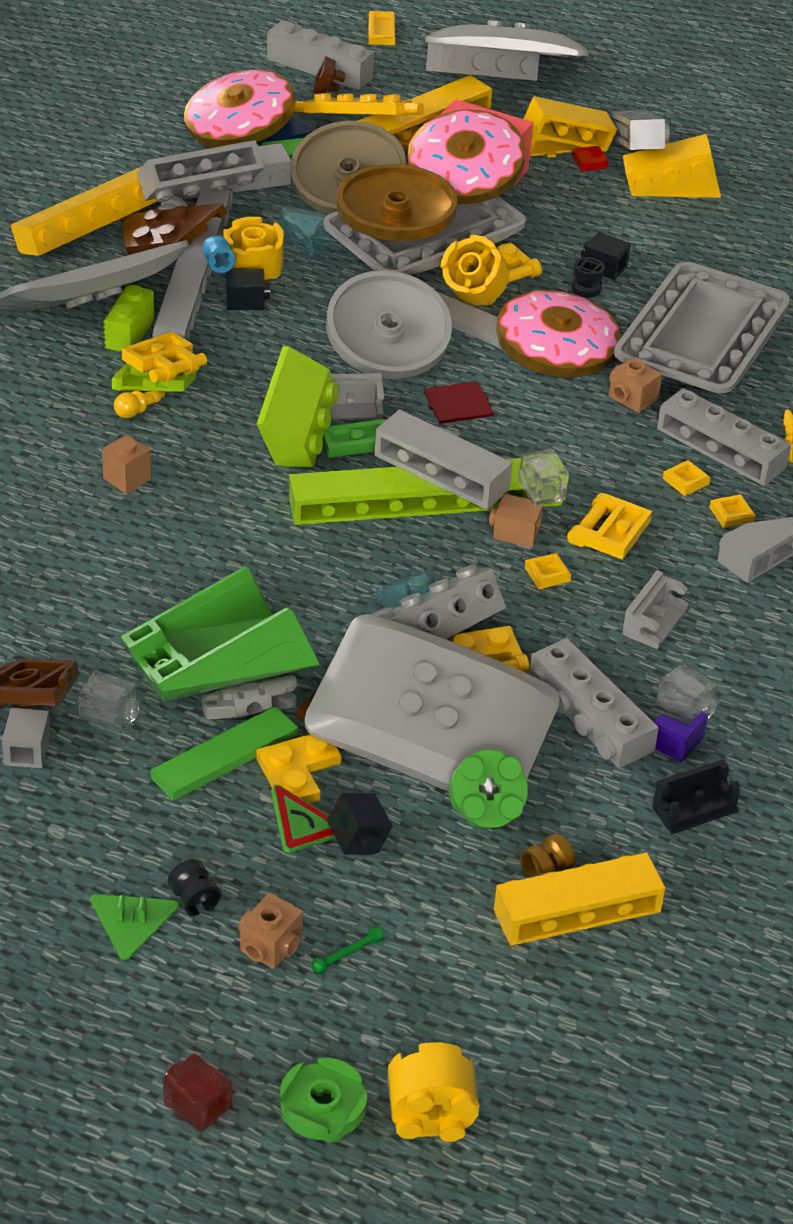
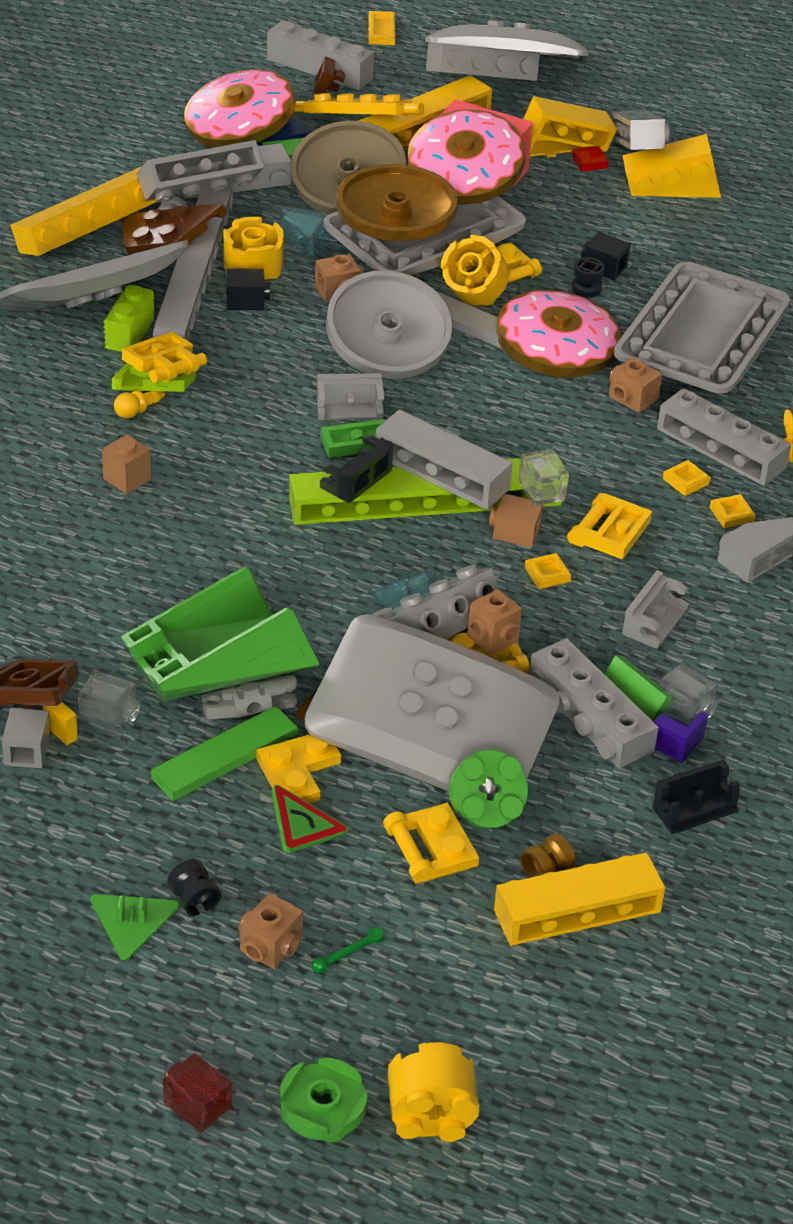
dark azure bush [202,235,235,273] -> none
lime slope [257,346,339,467] -> none
black brick [327,793,393,855] -> none
dark red piece [424,381,494,424] -> none
none -> yellow tile [42,702,78,745]
none -> medium nougat brick [315,254,363,303]
none -> black hinge [320,435,394,503]
none -> yellow plate [383,802,479,884]
none -> medium nougat brick [467,589,522,656]
none -> bright green tile [604,655,674,722]

